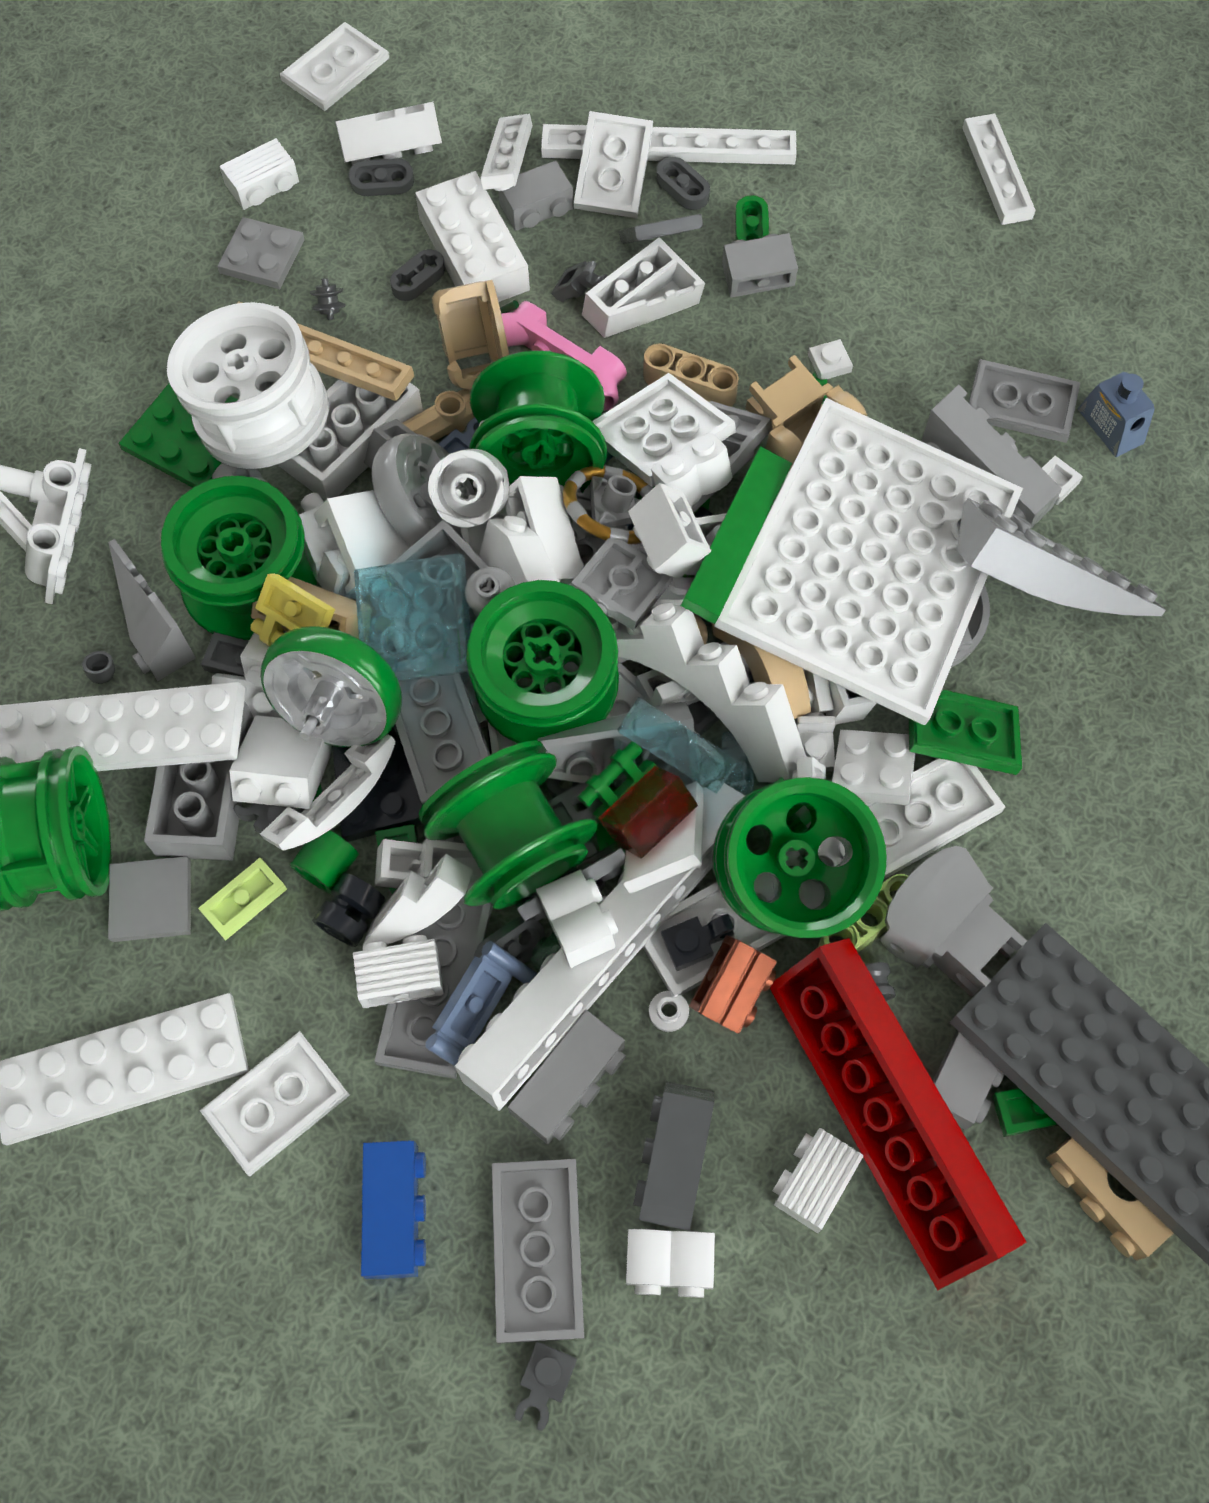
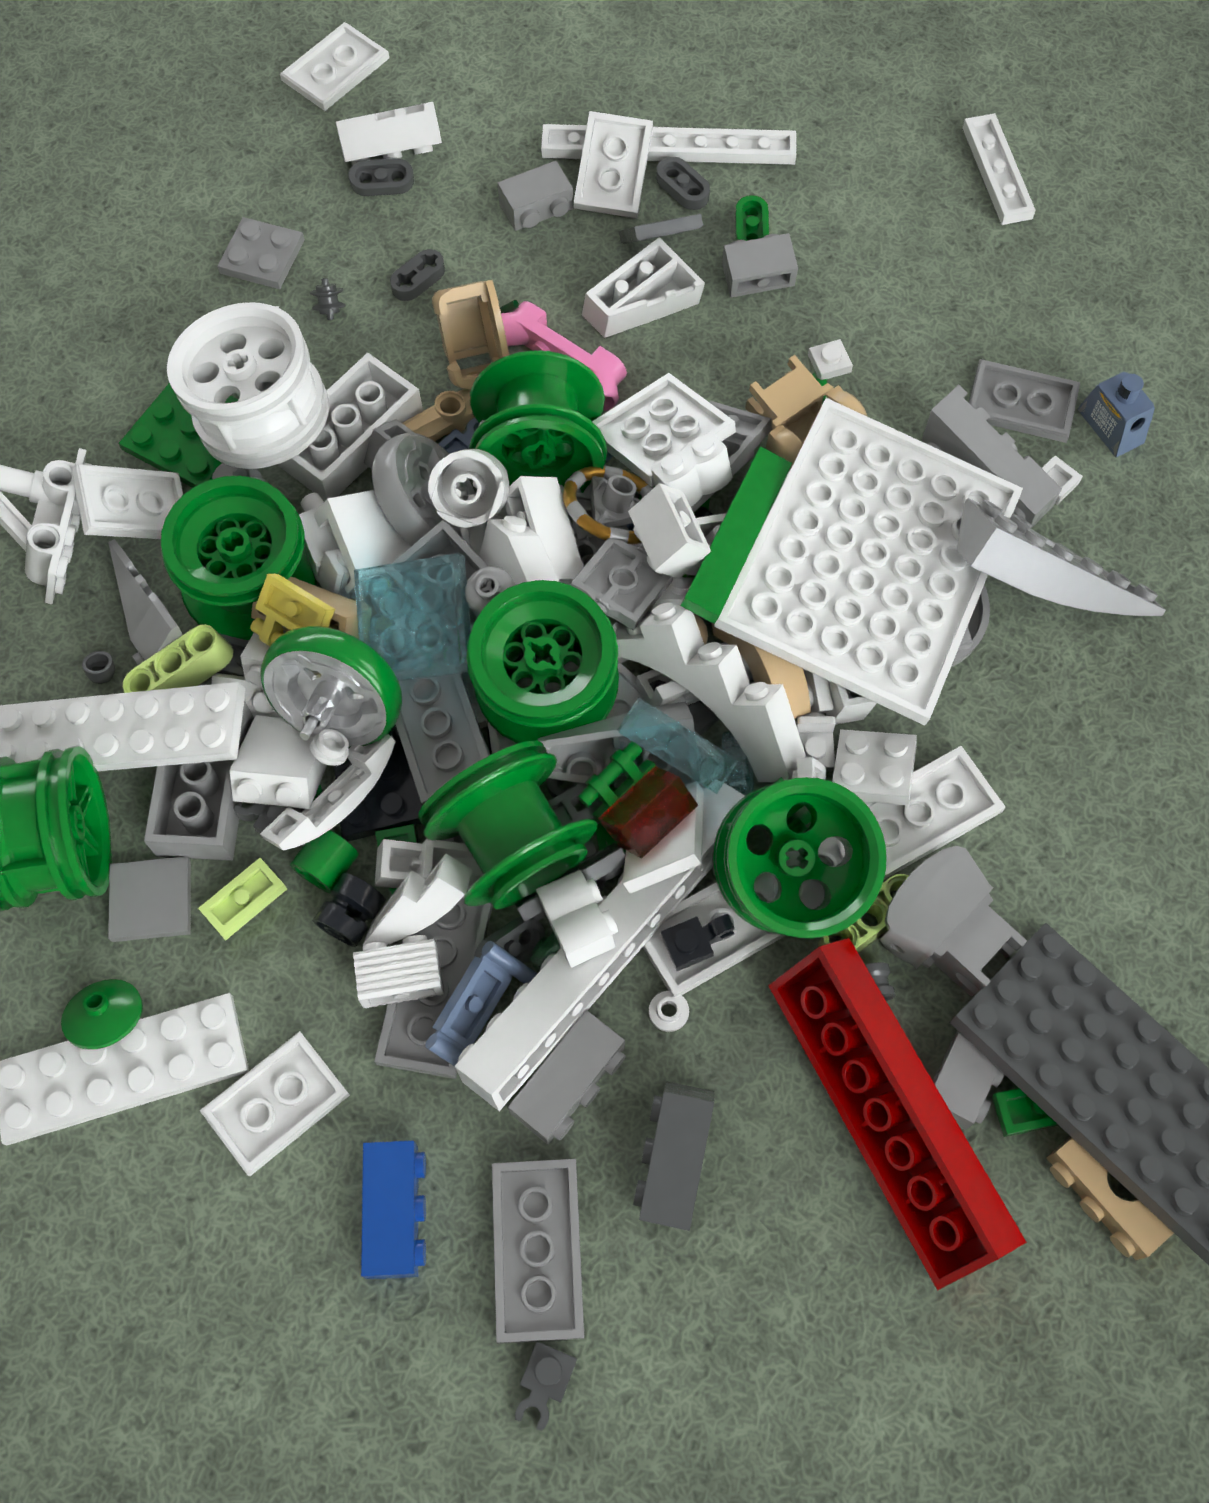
white brick [219,138,299,210] -> none
tan plate [238,301,414,401] -> none
white brick [415,171,530,302] -> none
white plate [480,114,533,191] -> none
dark grey plate [551,261,608,302] -> none
white brick [626,1229,715,1298] -> none
tan beam [643,343,739,407] -> none
brick [689,935,777,1034] -> none
white brick [772,1128,864,1233] -> none
green tile [909,689,1022,775] -> none
none -> green dish [61,979,143,1050]
none -> white tile [71,464,183,539]
none -> yellowish green beam [123,624,233,693]
none -> white plate [310,729,349,766]

